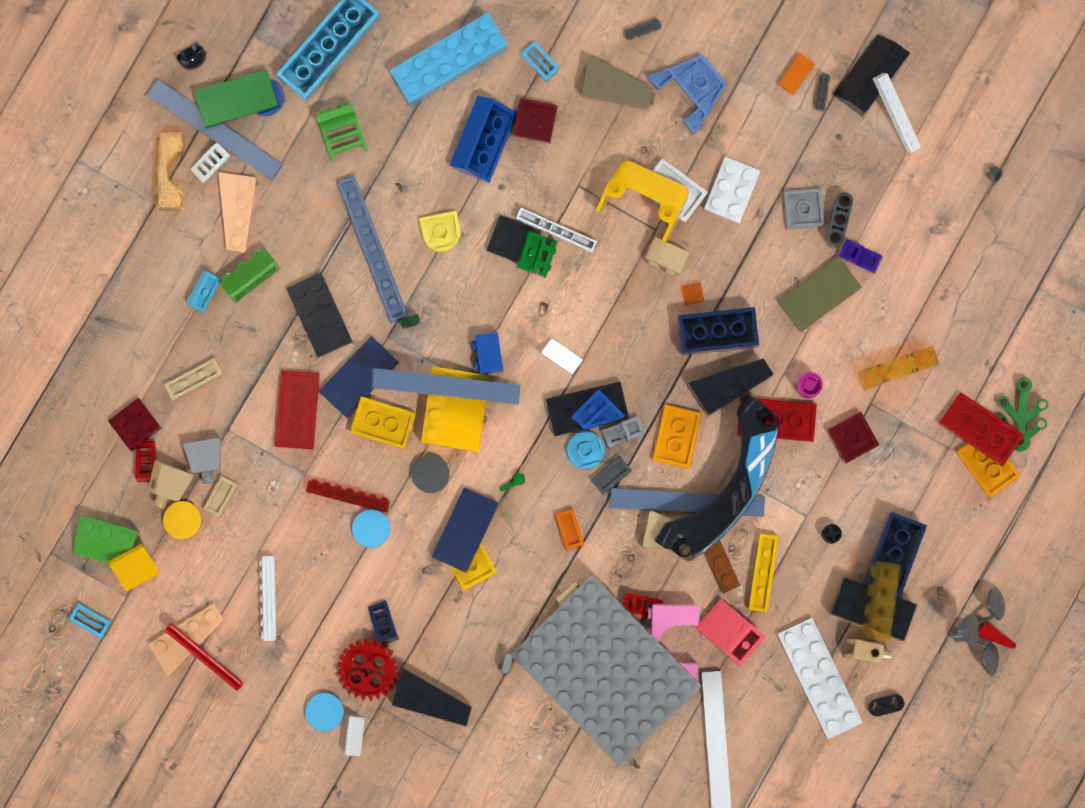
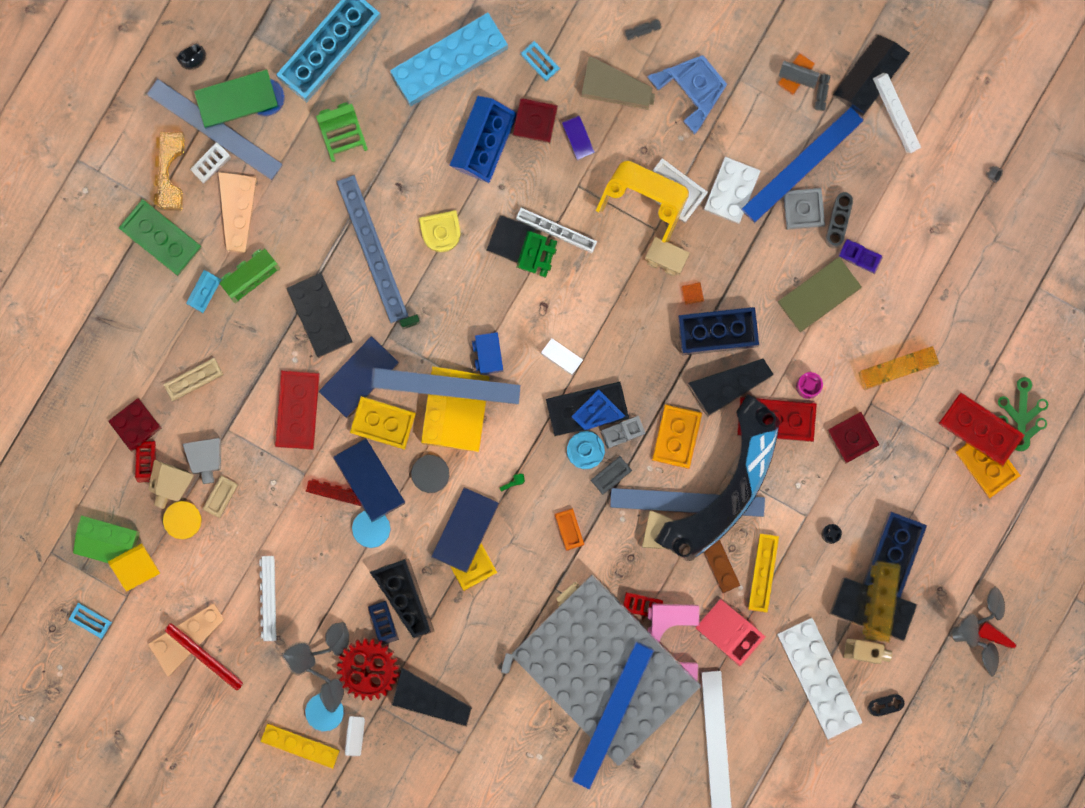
none -> green tile [119,199,202,276]
none -> yellow plate [261,724,340,769]
none -> dark grey plant [281,622,349,713]
none -> dark blue tile [333,438,405,522]
none -> black wedge [370,559,435,638]
none -> dark purple slope [562,116,595,160]
none -> blue tile [572,642,654,789]
none -> blue tile [741,107,864,223]
none -> dark grey axle [779,61,820,89]

